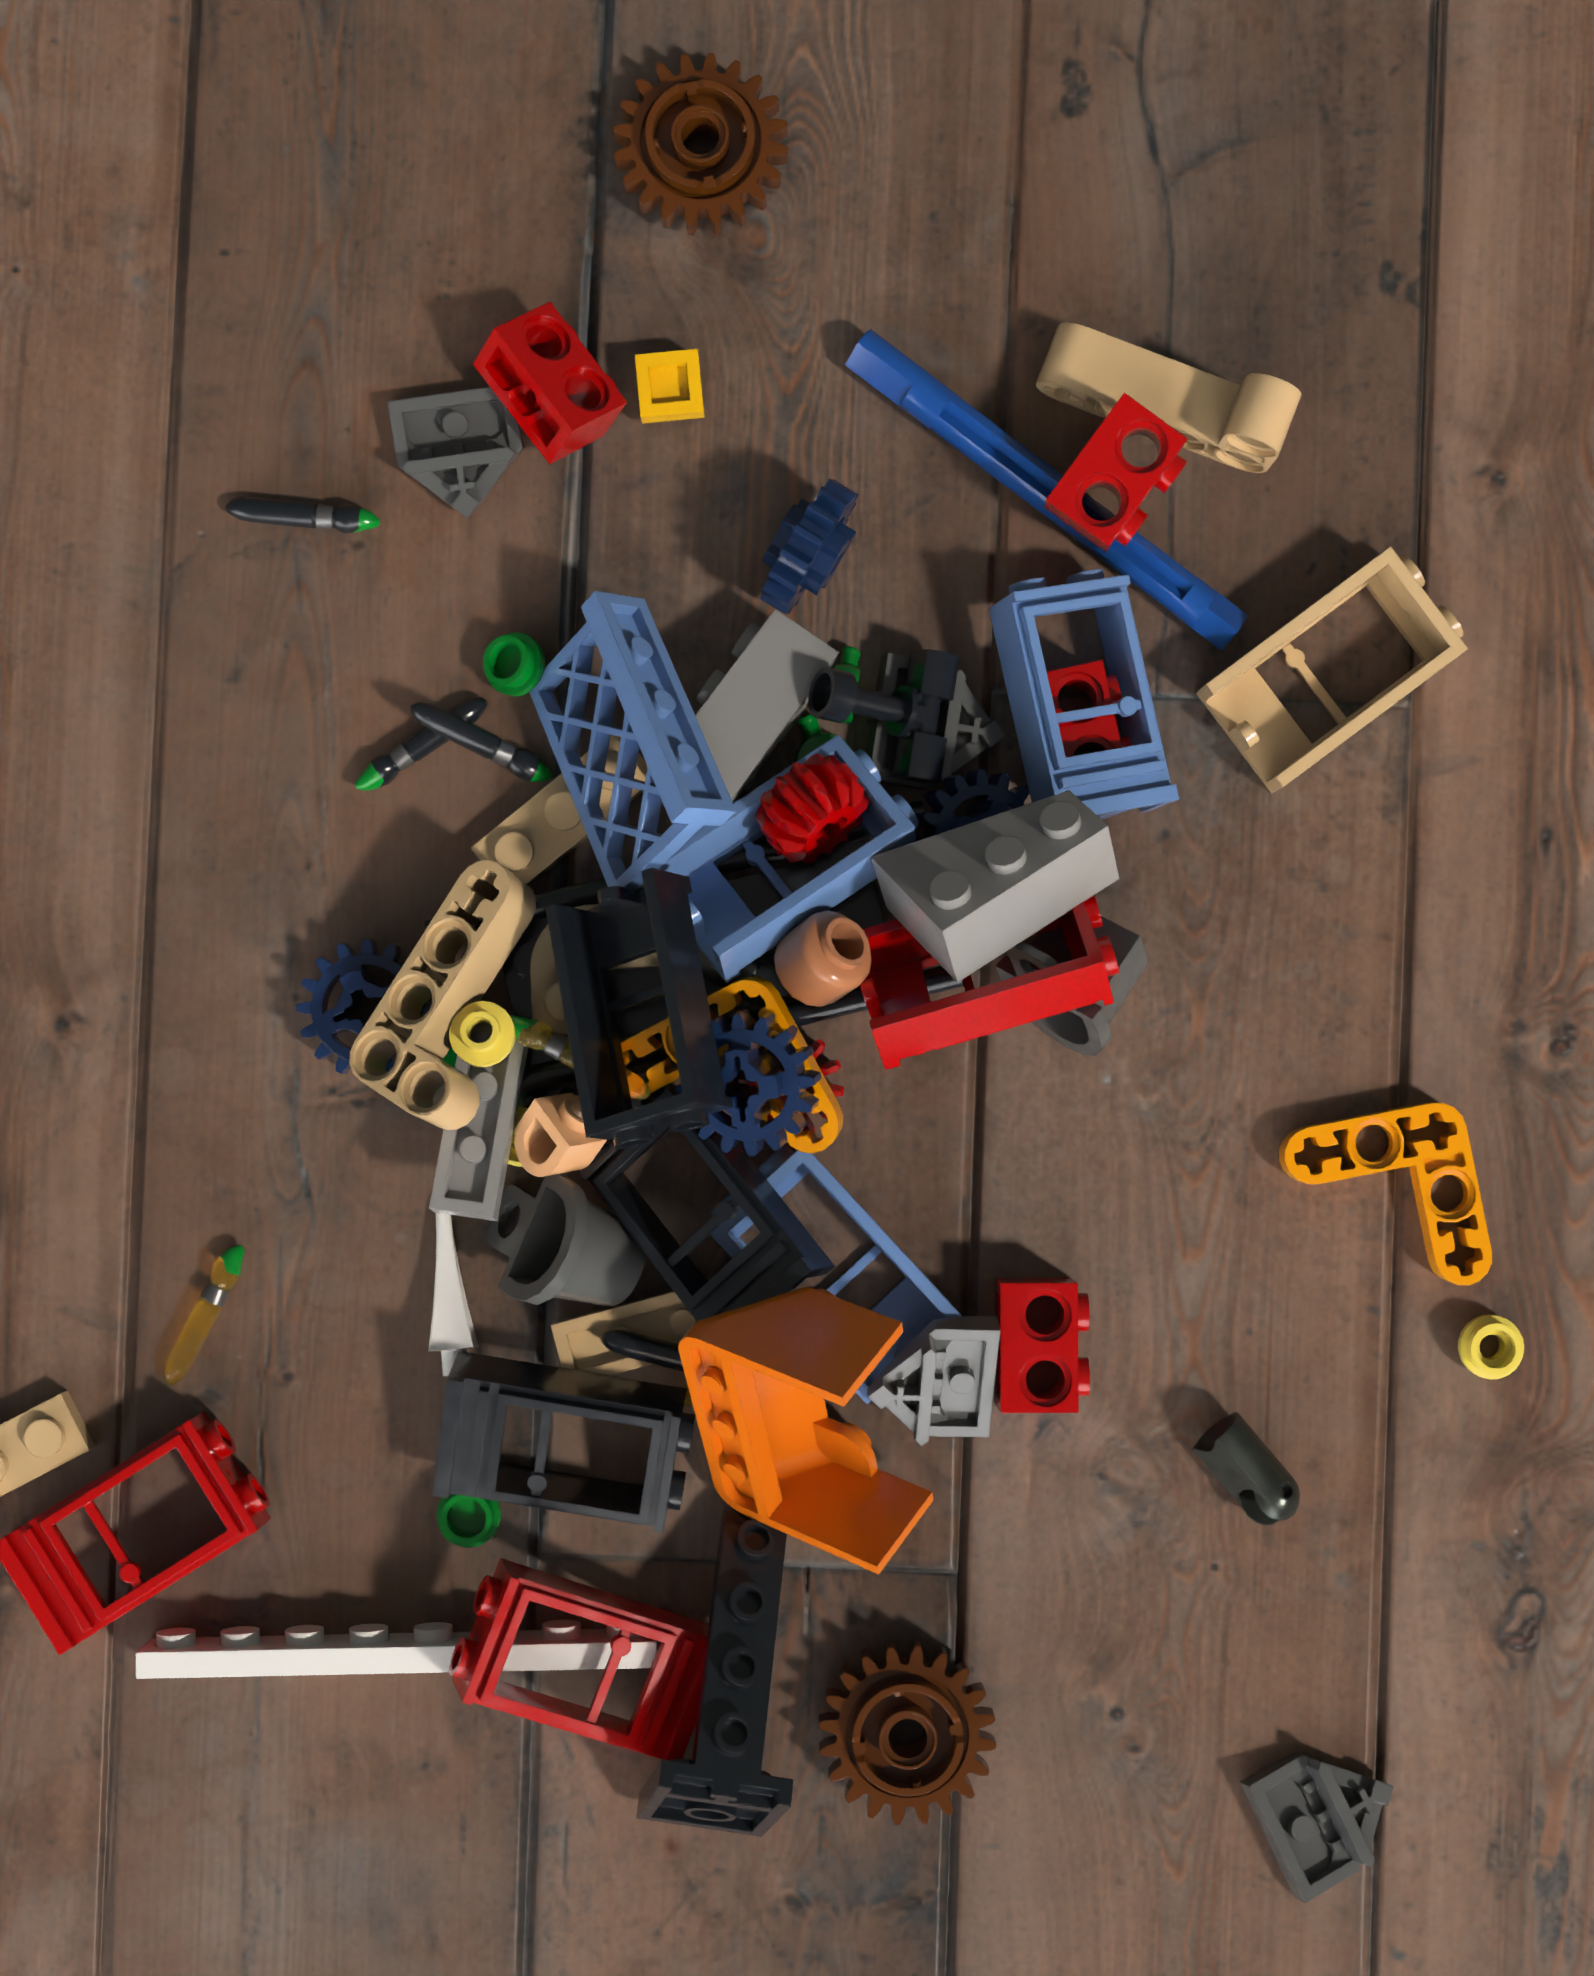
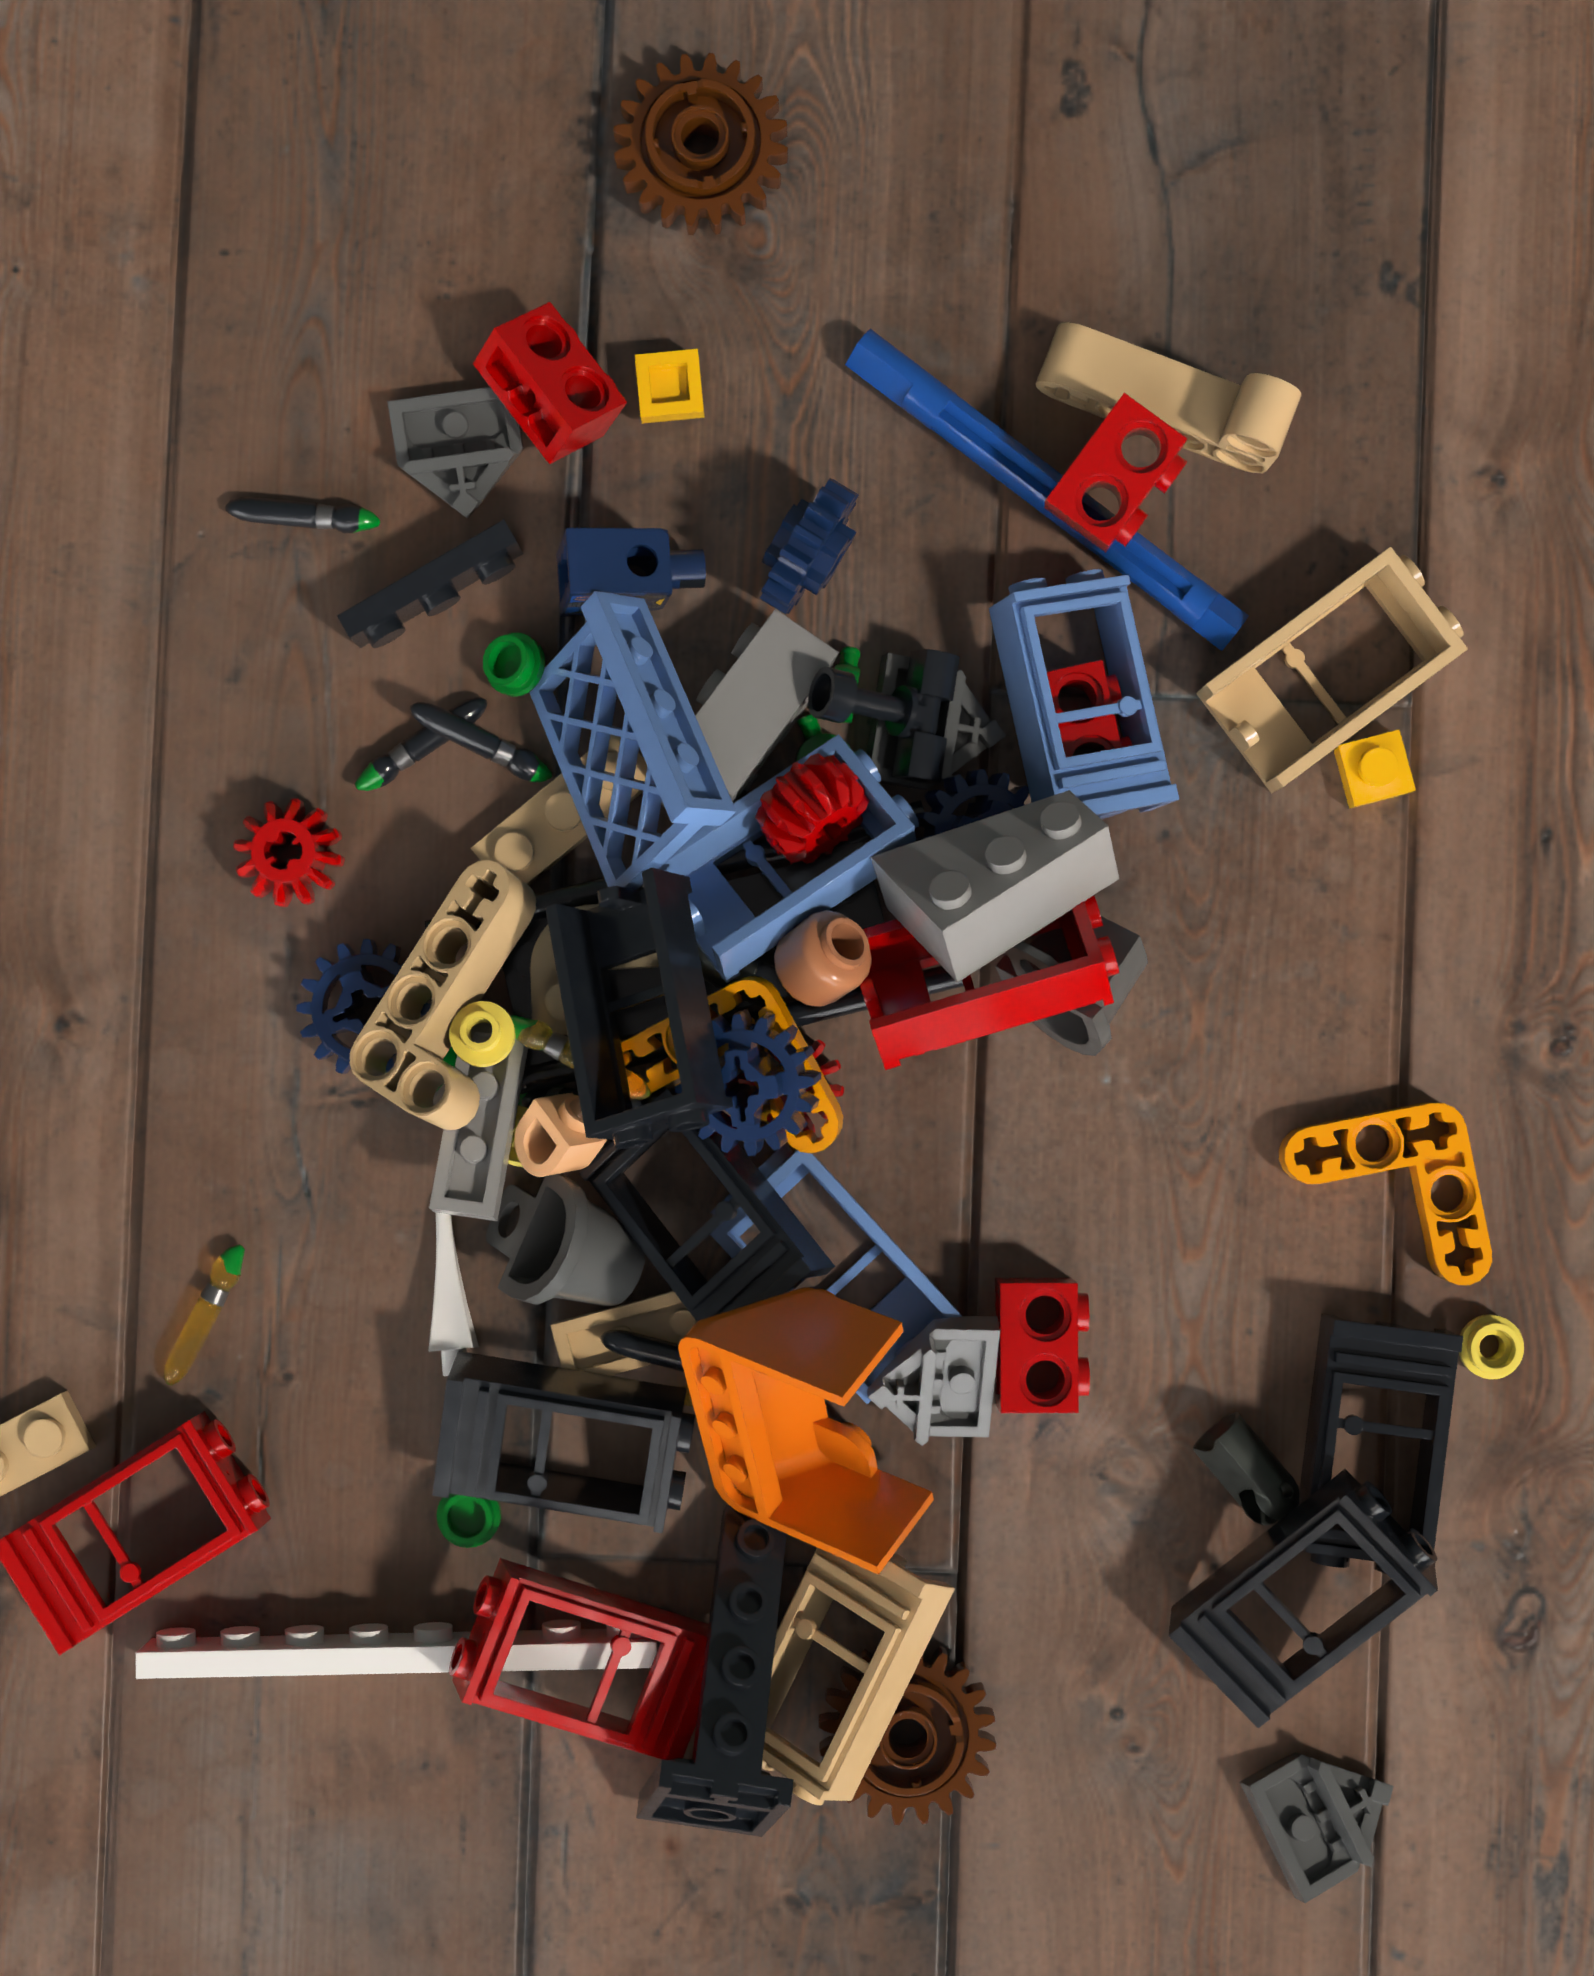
none -> red gear [233,798,345,907]
none -> black plate [337,519,523,648]
none -> dark blue torso [556,528,706,617]
none -> tan door [762,1548,955,1805]
none -> black door [1169,1468,1438,1728]
none -> black door [1299,1313,1463,1573]
none -> yellow plate [1334,729,1416,809]

